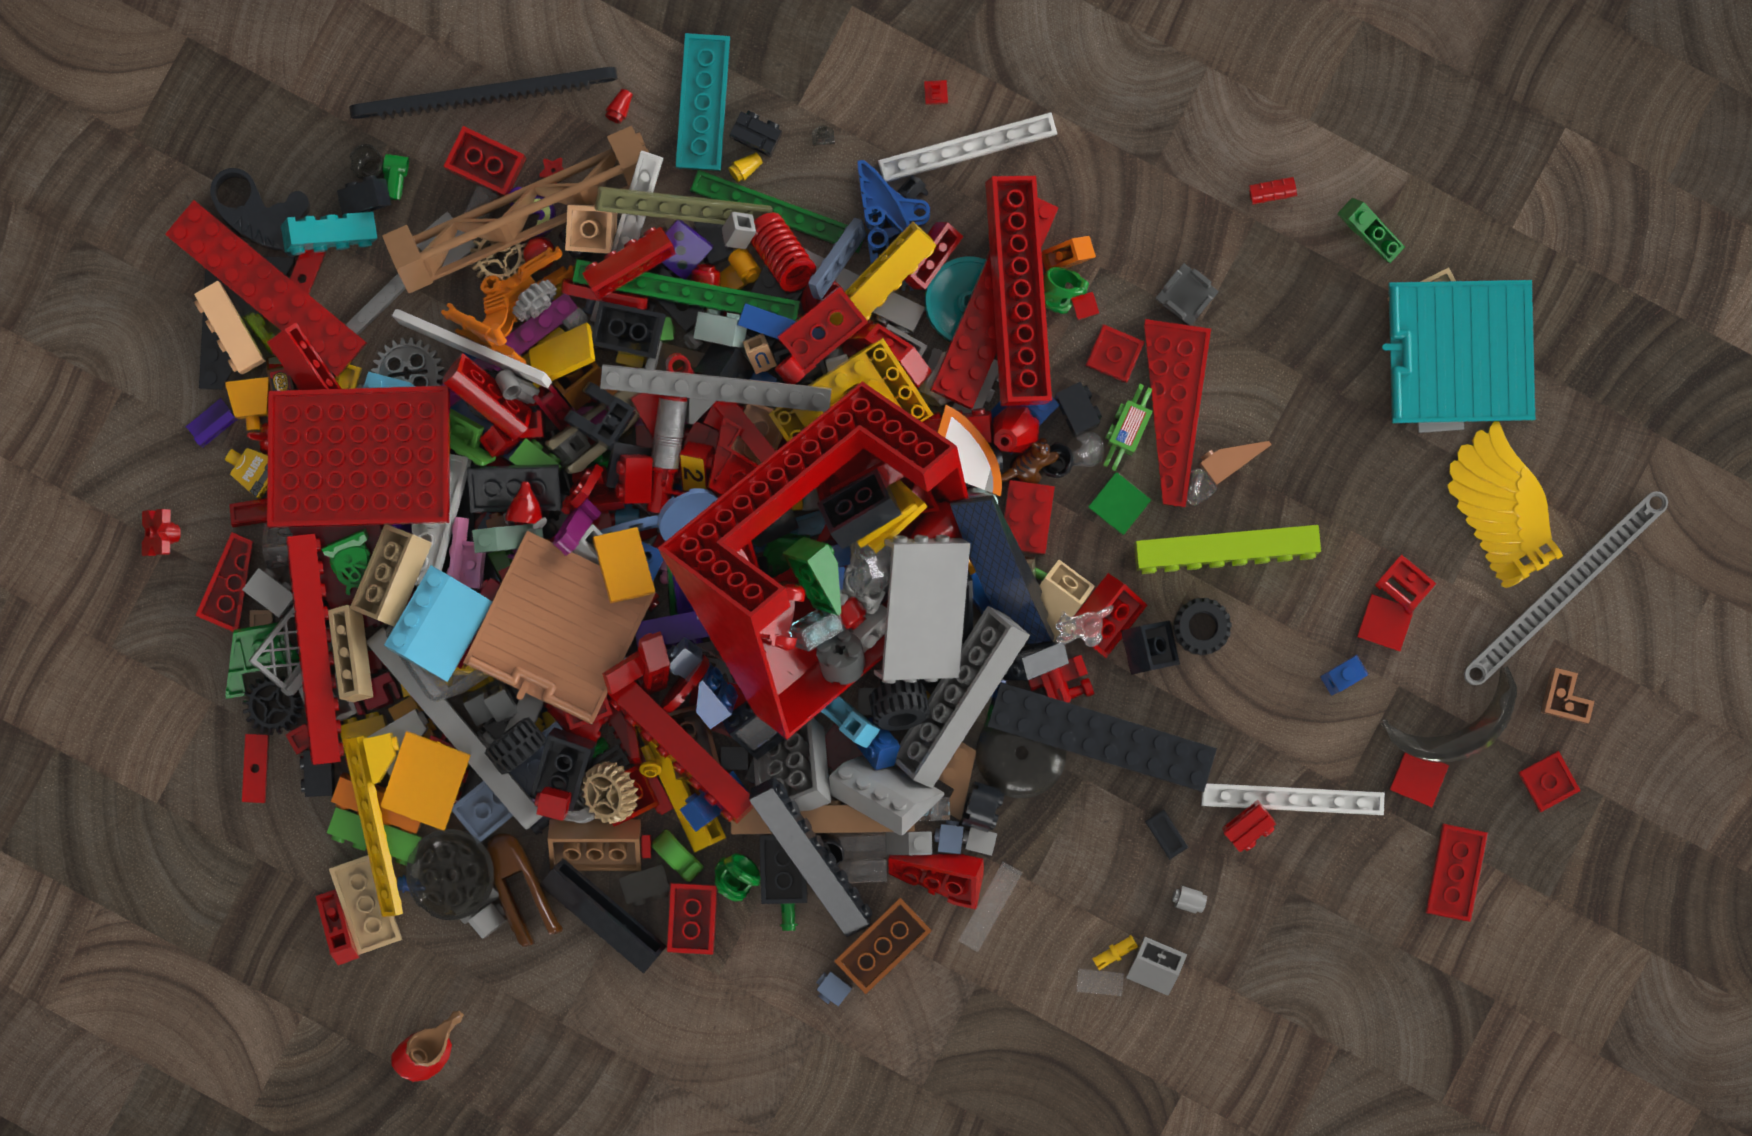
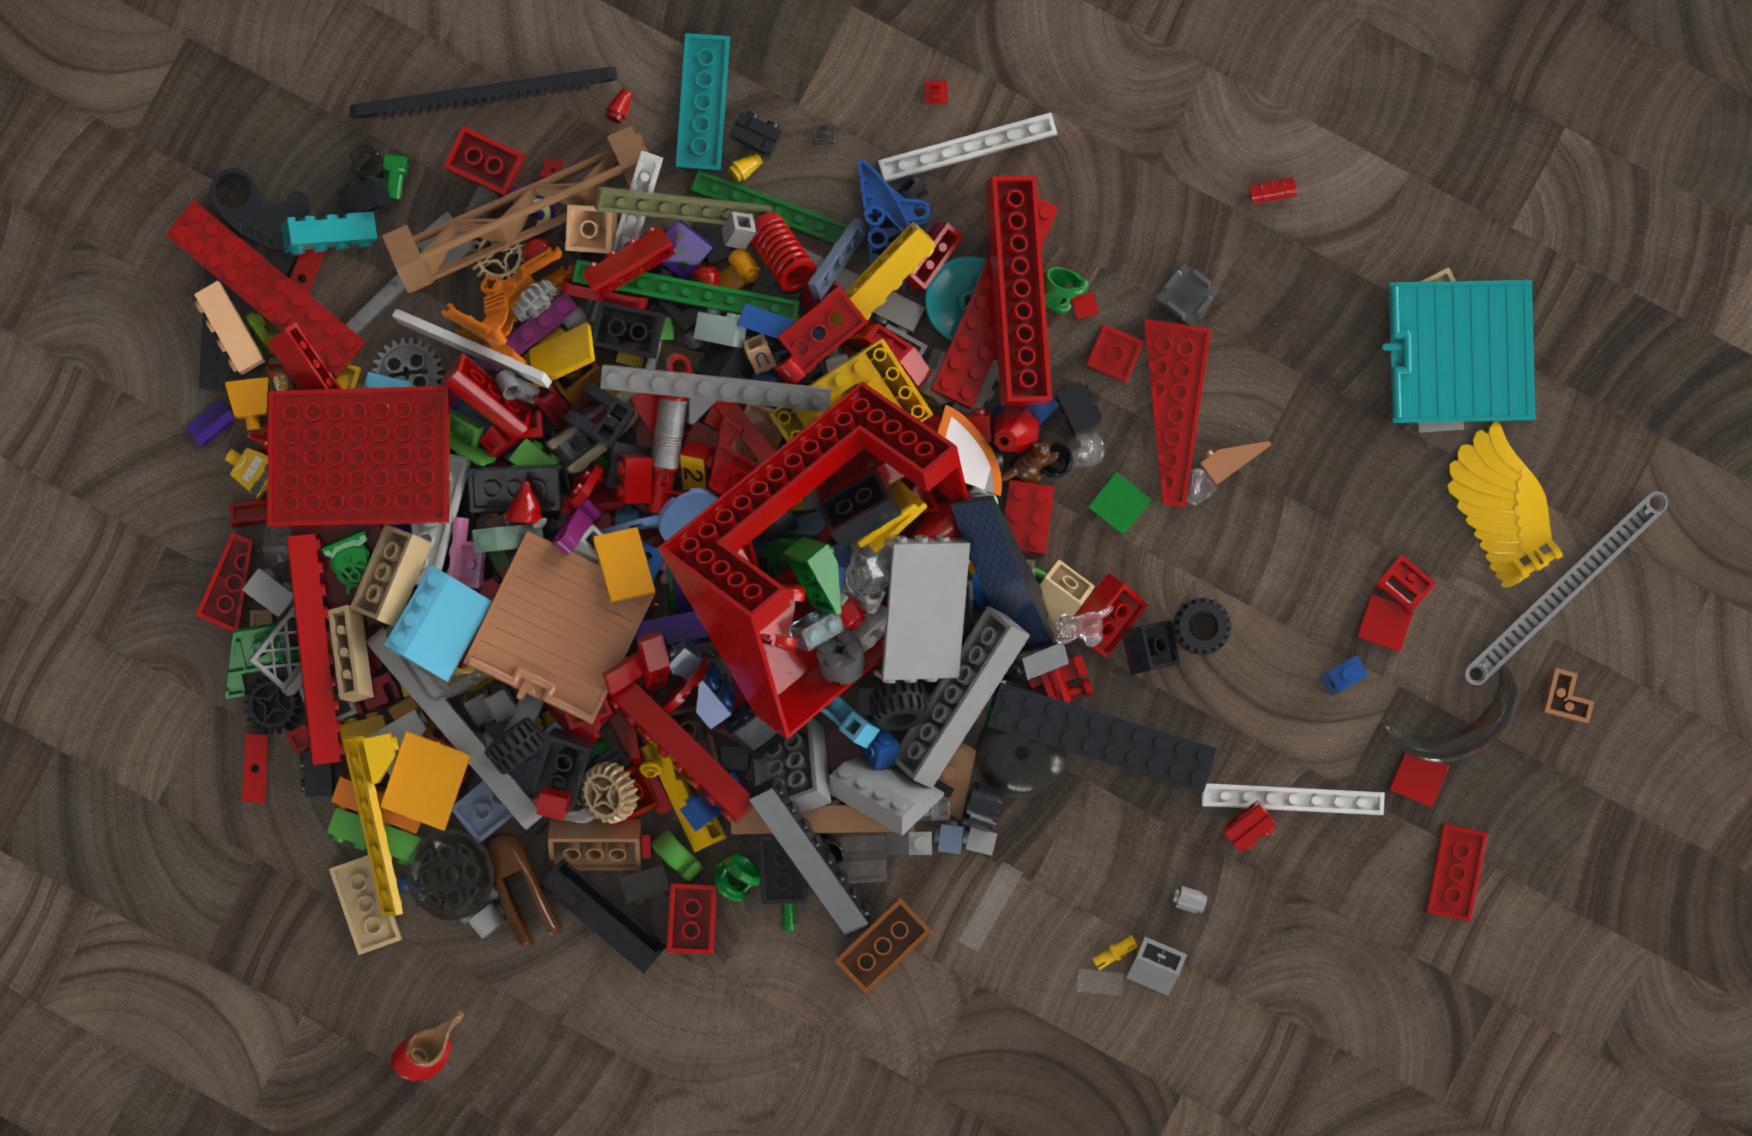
red plant [142,509,181,556] -> none
red slope [315,889,359,965] -> none
sand blue brick [816,971,852,1006] -> none
red wedge [888,854,984,910] -> none
orange slope [1042,236,1096,271] -> none
bright green brick [1103,384,1153,471] -> none
lime brick [1134,525,1321,574] -> none
black tile [1145,809,1189,860] -> none
green slope [1337,198,1405,263] -> none
red tile [1518,751,1581,812] -> none

